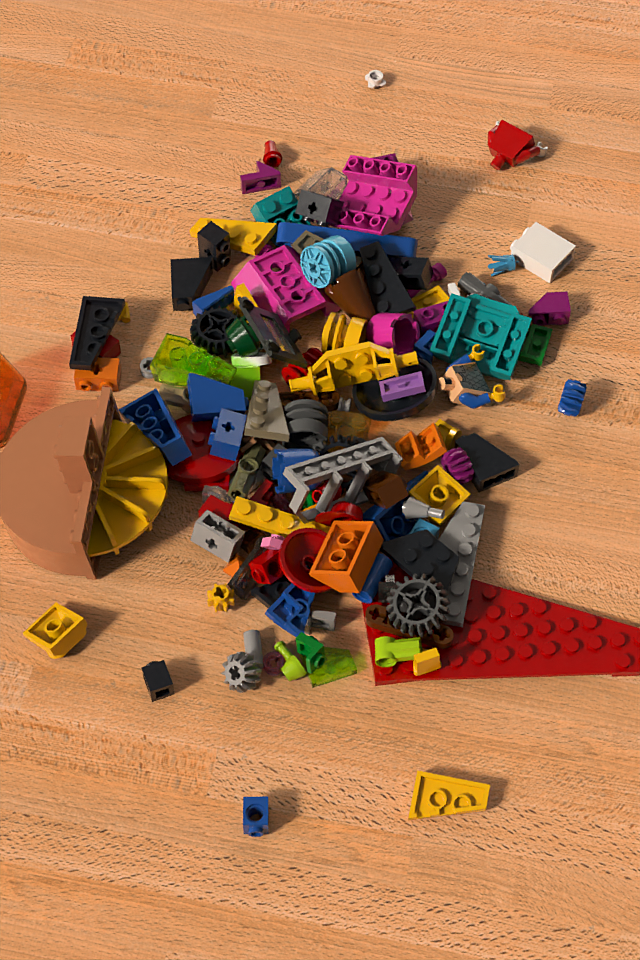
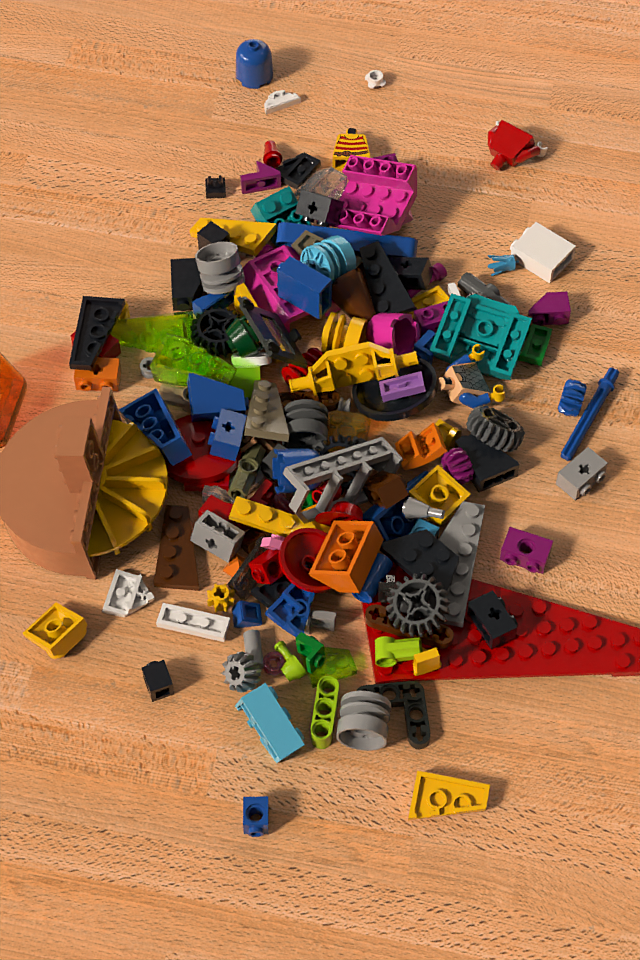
none -> white slope [102,569,155,618]
none -> clear neon green wedge [110,311,193,358]
none -> reddish brown wing [154,505,200,591]
none -> white plate [156,603,230,642]
none -> light grey wheel [195,242,245,294]
none -> black tile [205,175,226,199]
none -> blue slope [232,600,262,628]
none -> medium azure wedge [235,683,305,763]
none -> blue cylinder [236,39,273,89]
none -> white tile [264,90,301,115]
none -> black wing [270,152,321,190]
none -> blue brick [277,256,332,319]
none -> lime beam [311,676,339,749]
none -> torso [332,128,370,171]
none -> light grey wheel [336,691,391,751]
none -> pearl dark grey beam [356,681,430,749]
none -> dark grey gear [466,406,525,452]
none -> black brick [467,590,518,650]
none -> magenta brick [499,527,553,574]
none -> light grey brick [556,447,608,500]
none -> blue axle [561,367,619,461]

